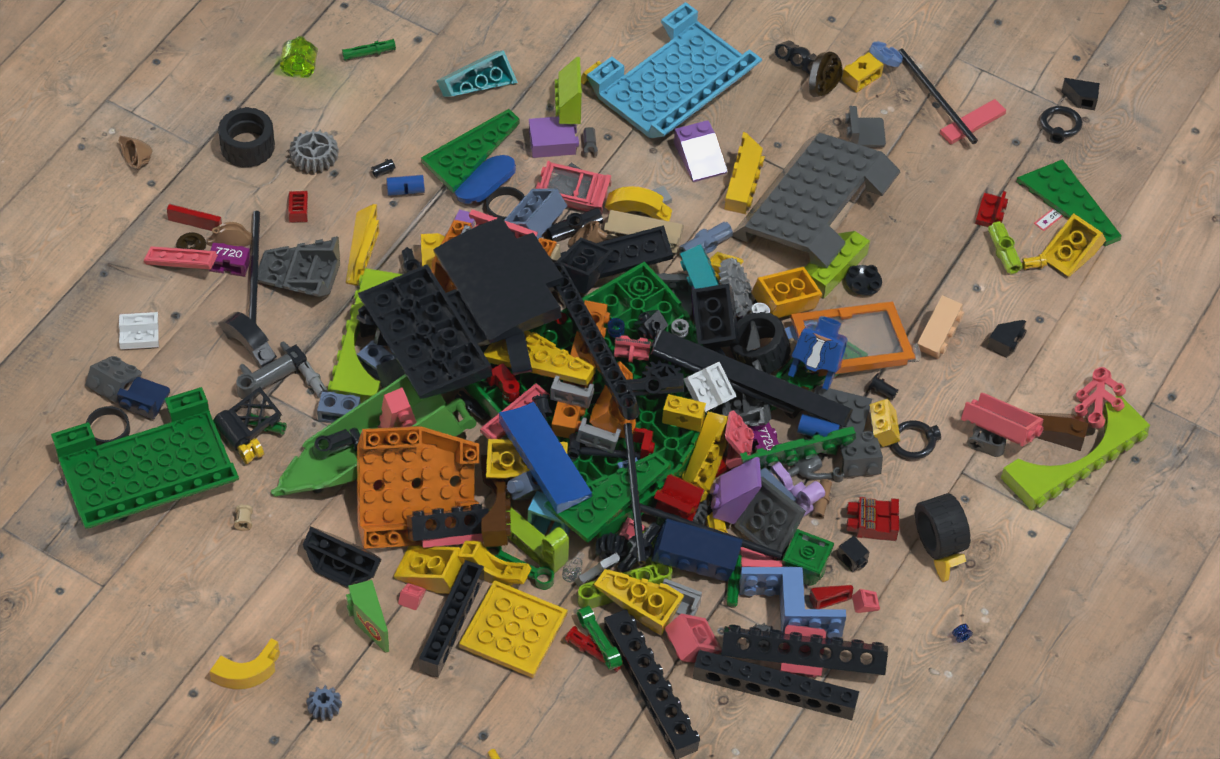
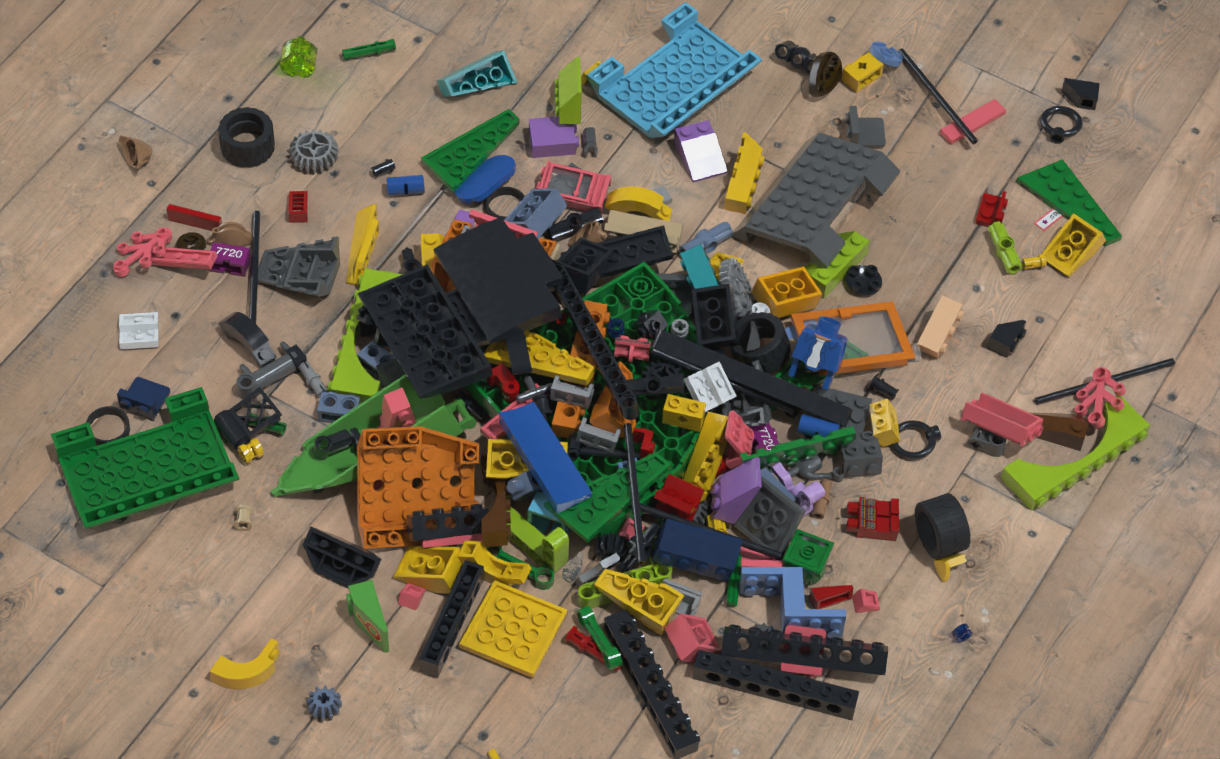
dark grey bracket [85,356,142,403] -> none
black brick [837,536,870,572] -> none
none -> coral plant [113,227,172,277]
none -> dark grey piece [516,376,552,403]
none -> black piece [1035,358,1175,405]

